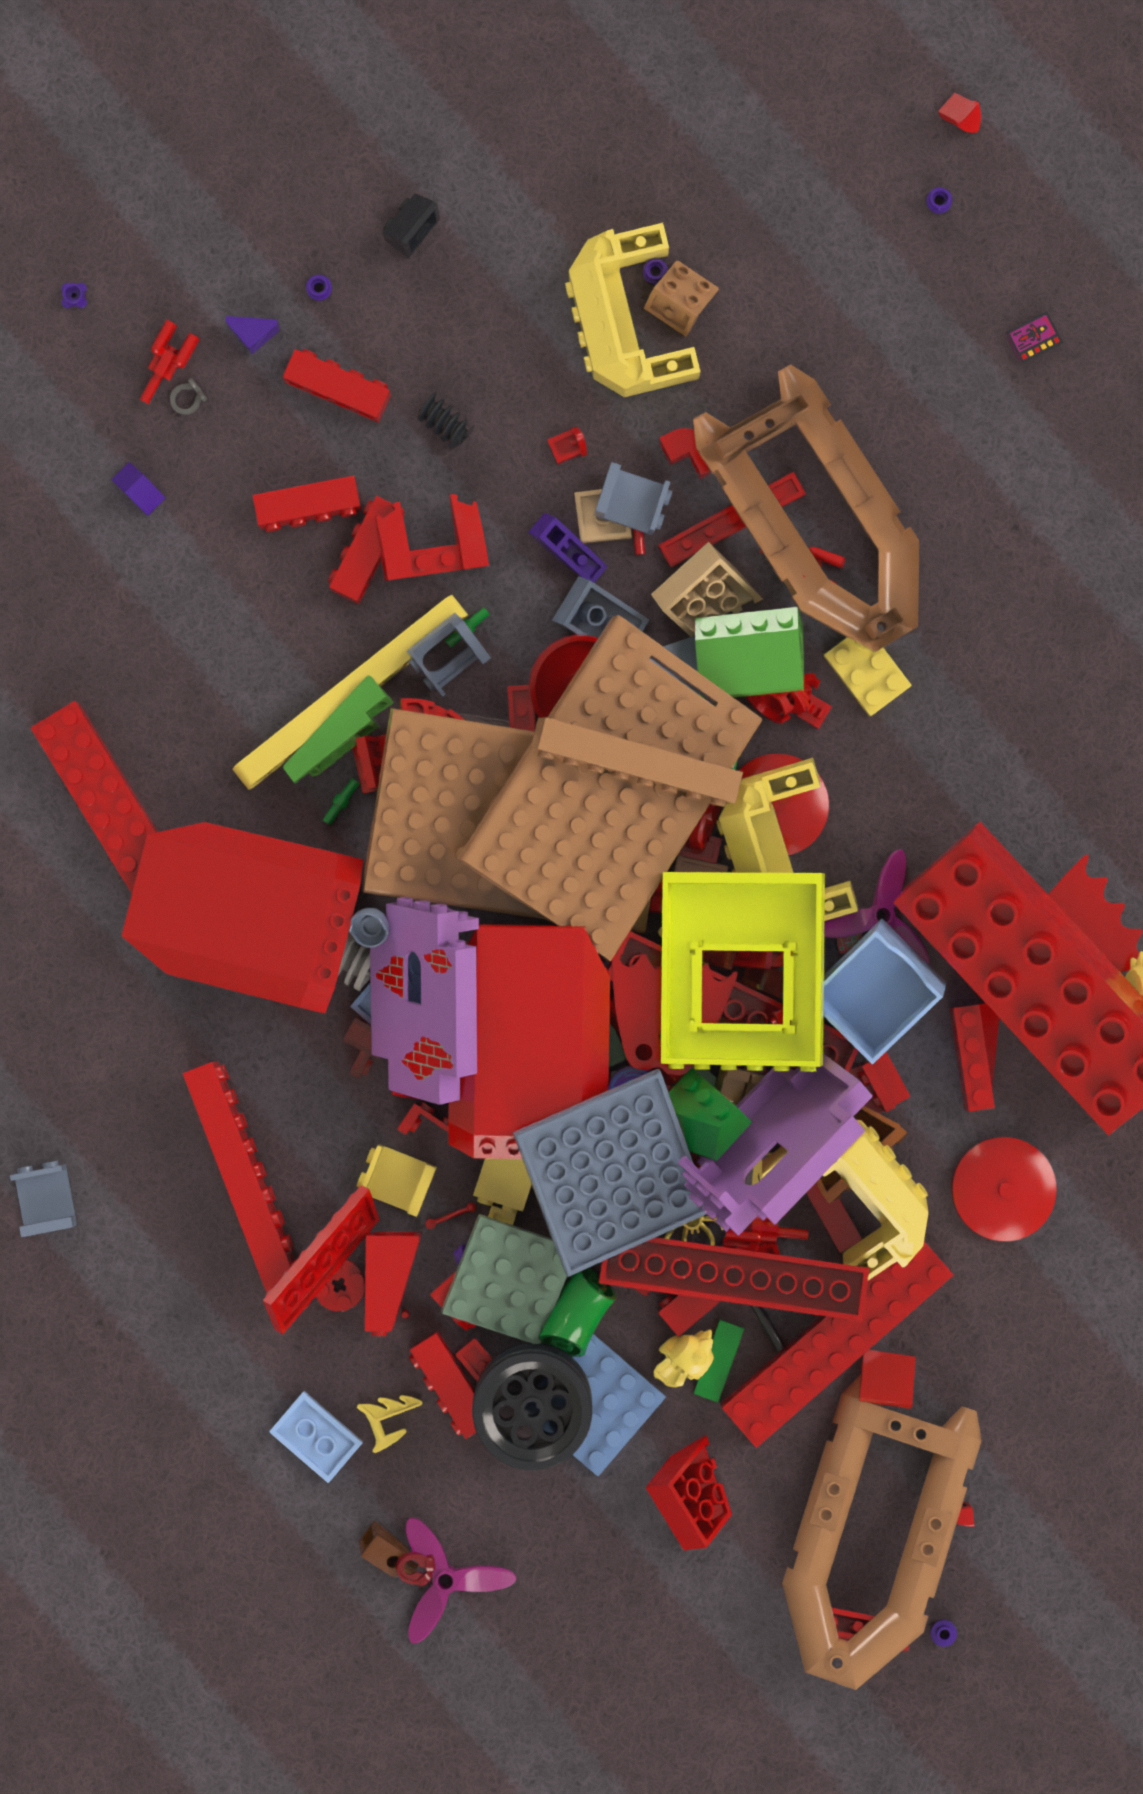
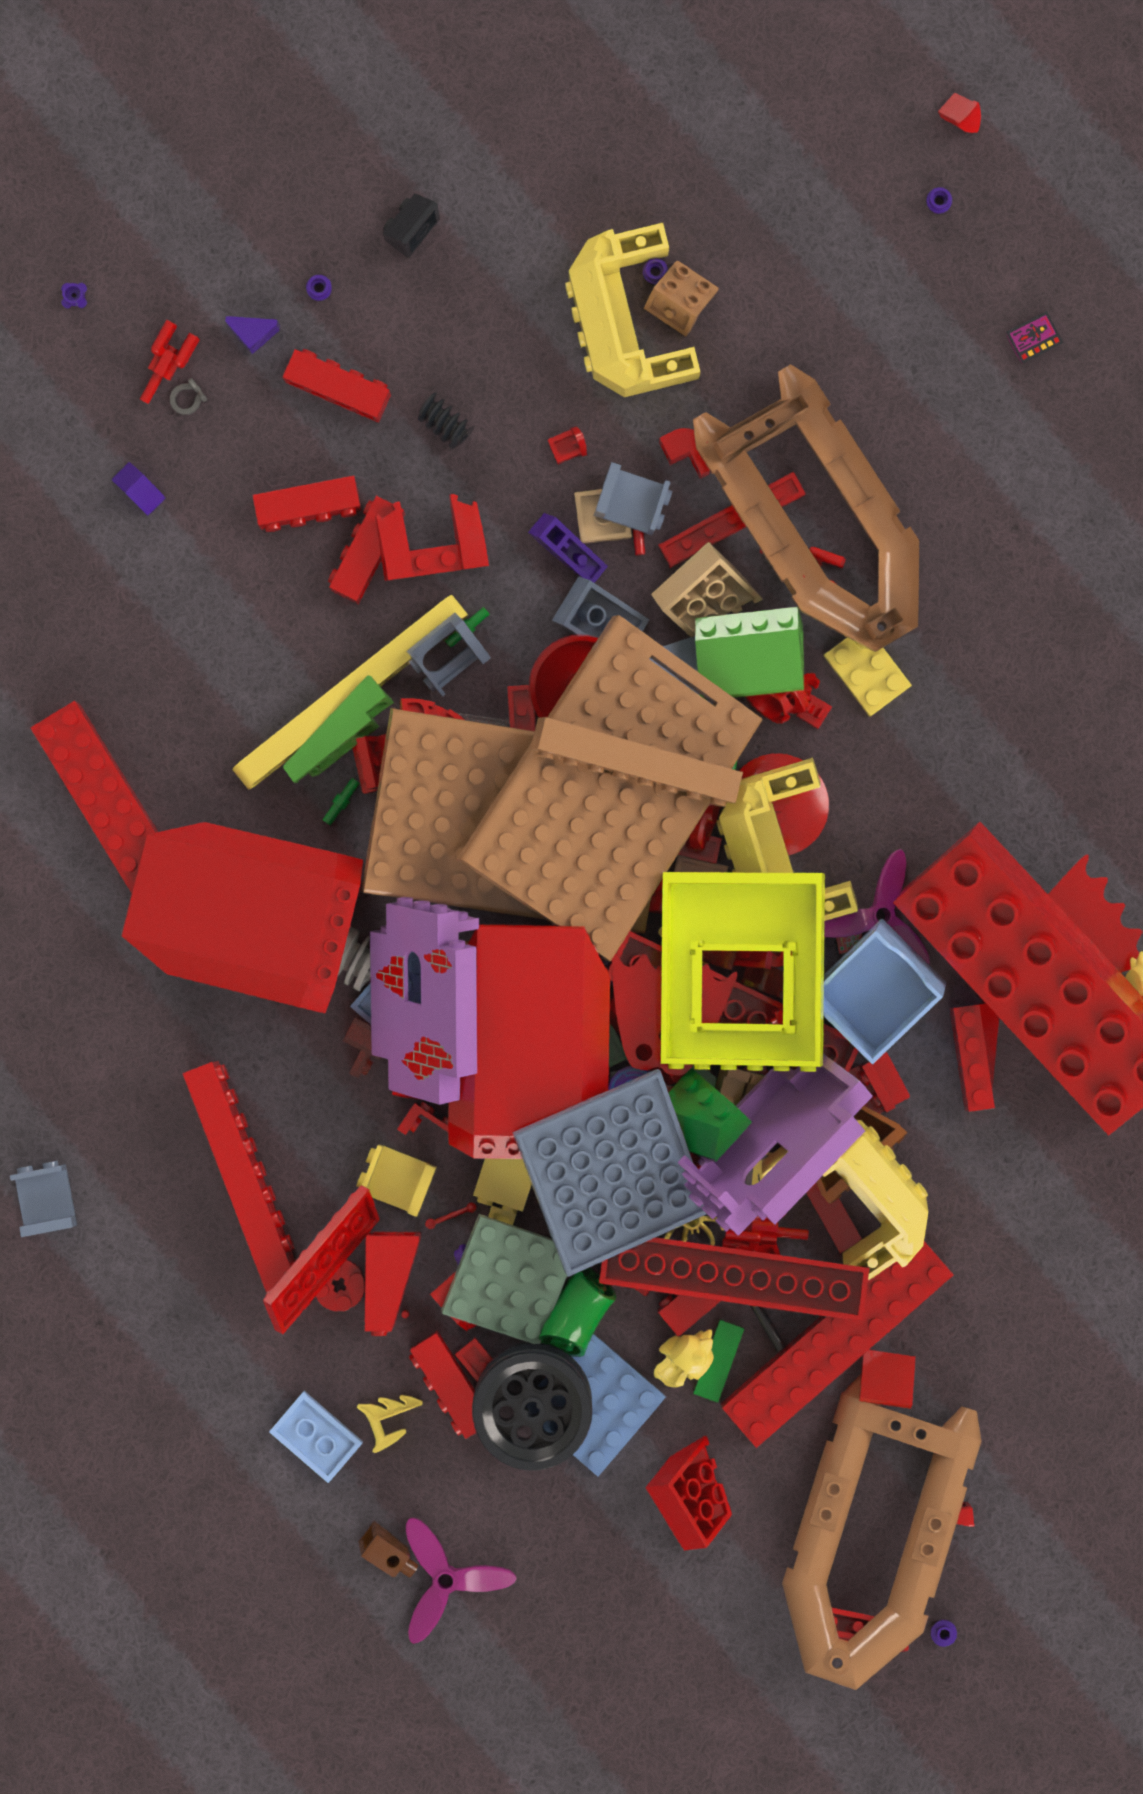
sand blue hair [349,908,390,948] -> none
dark red piece [396,1552,436,1587] -> none
red dish [951,1137,1057,1241] -> none

